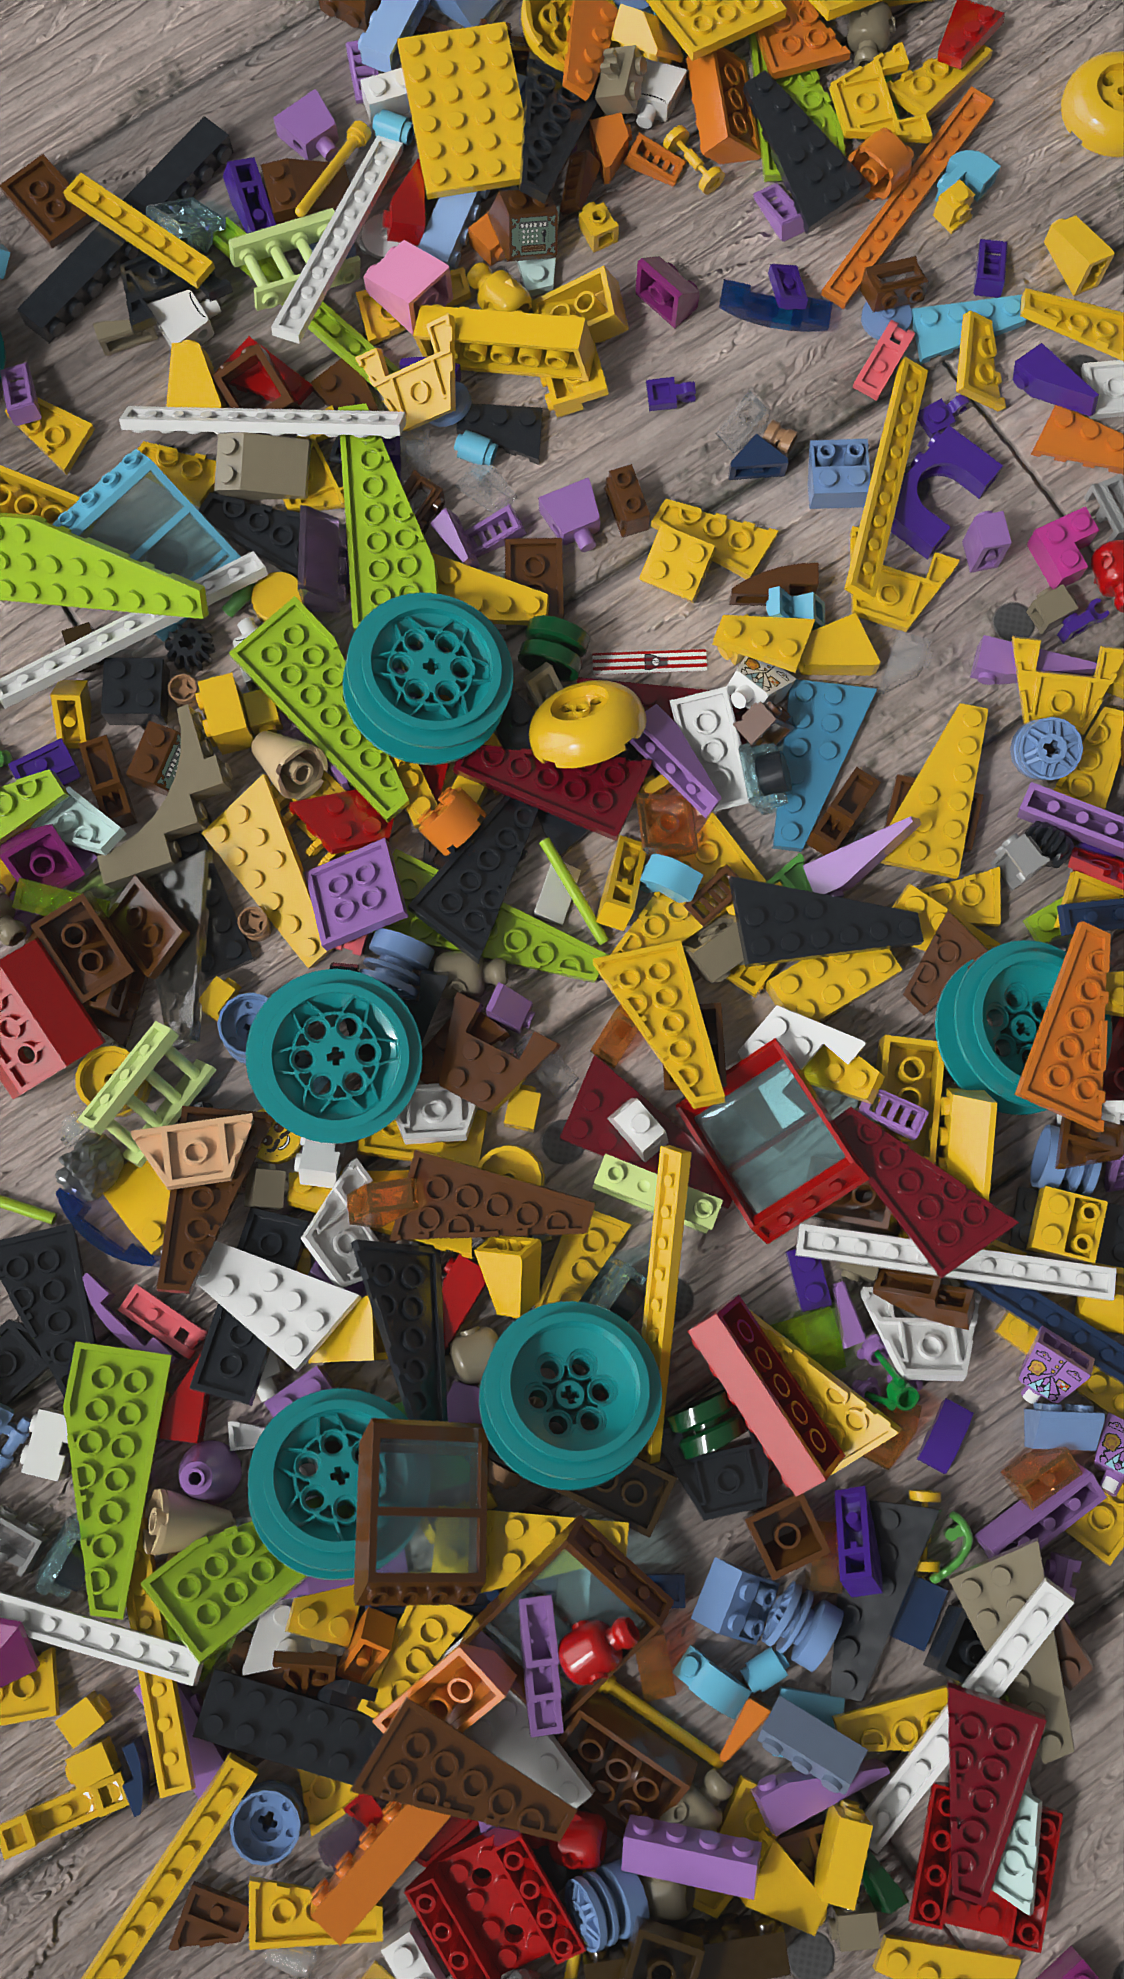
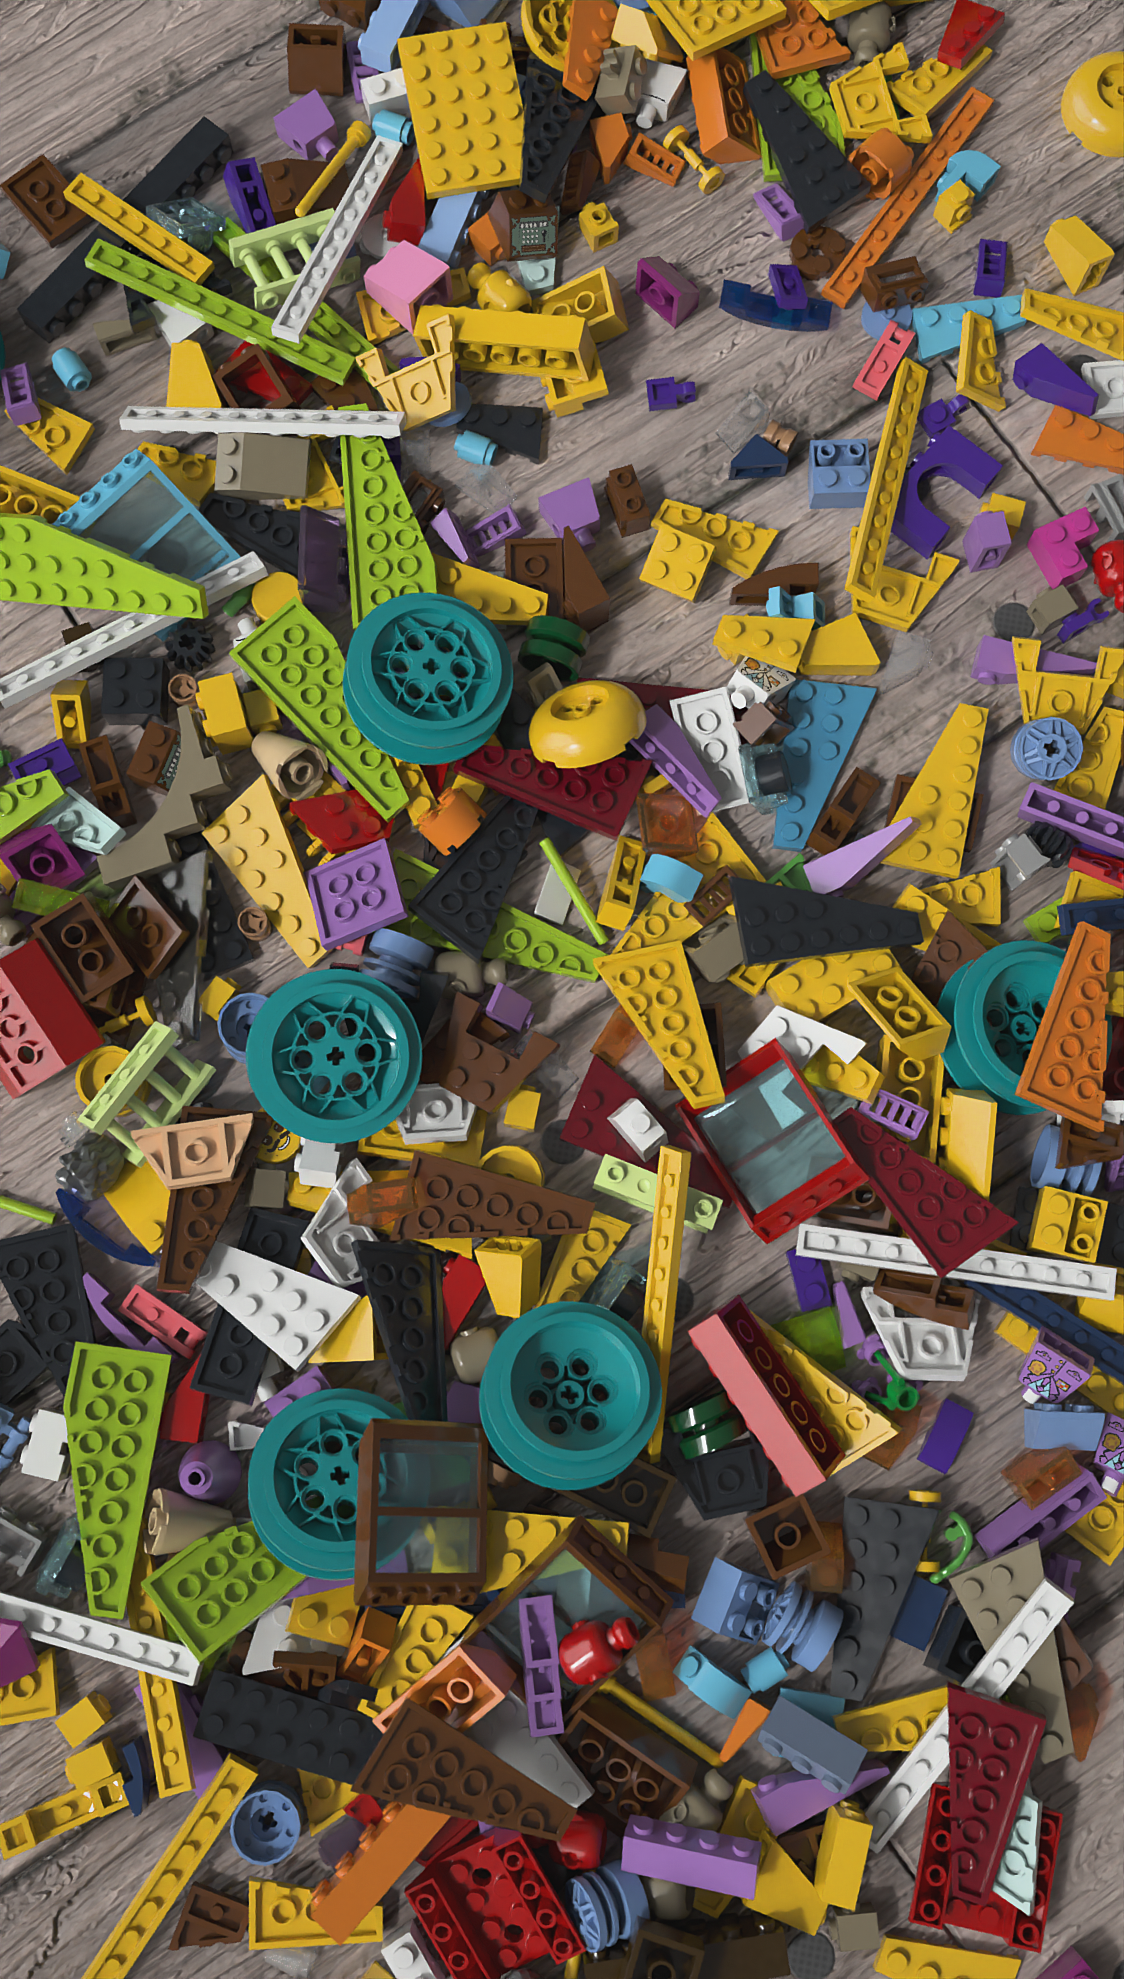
sticker [592,649,707,675] -> none
dark purple slope [835,1486,883,1597] -> none
dark green slope [861,1849,909,1914] -> none
none -> medium azure brick [52,347,92,392]
none -> lime plate [85,238,356,386]
none -> yellow wheel [92,995,158,1051]
none -> reddish brown slope [287,23,347,96]
none -> reddish brown slope [563,525,610,632]
none -> reddish brown slope [627,1534,689,1595]
none -> reddish brown plate [789,225,846,281]
none -> yellow slope [847,966,952,1061]
none -> yellow brick [979,493,1026,540]
none -> clear orange slope [1064,1680,1100,1762]

